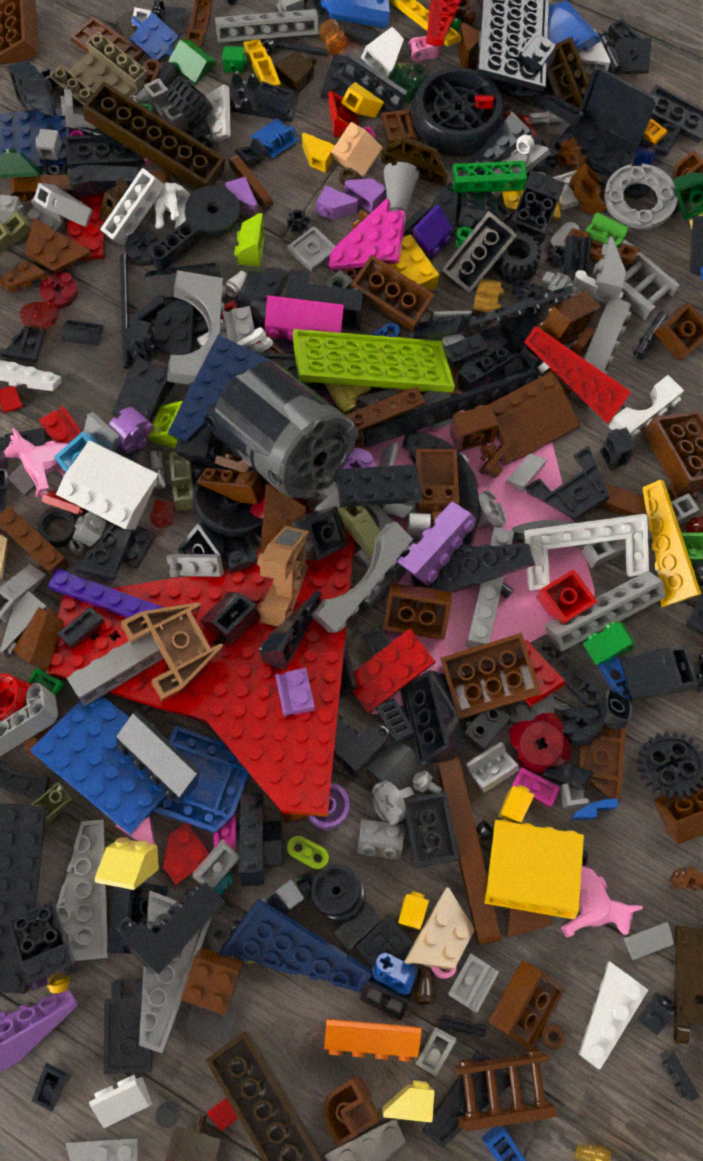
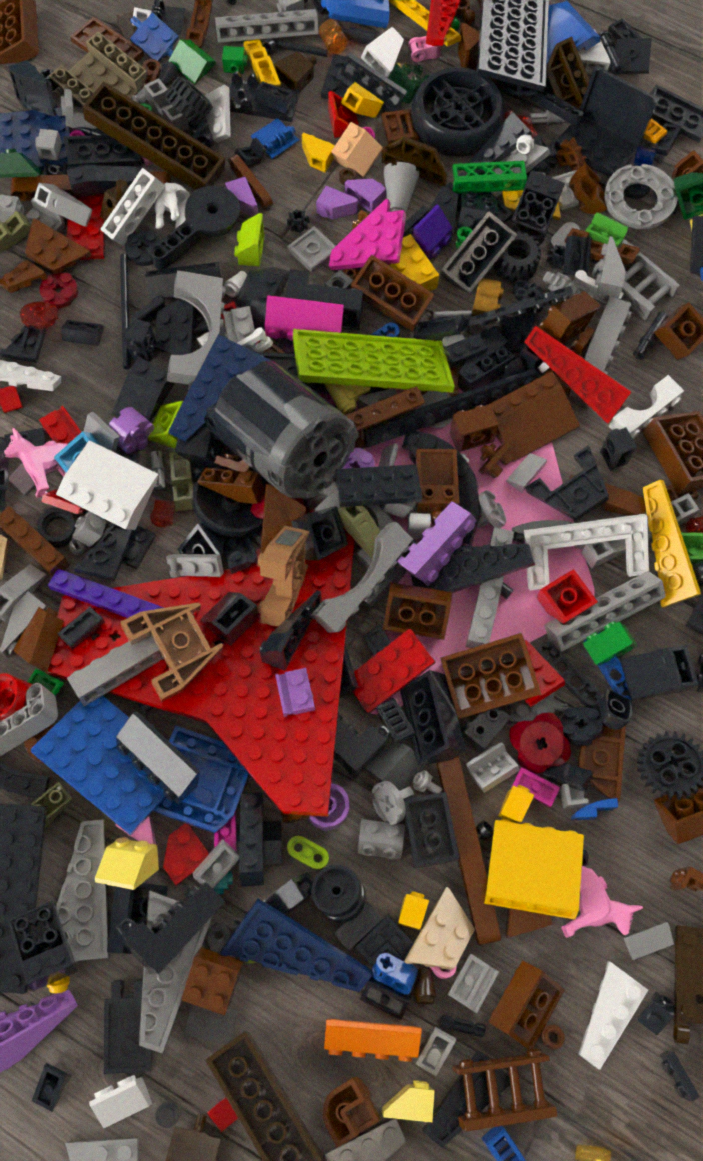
red slope [475,95,494,109] -> none
plate [518,32,555,70] -> none

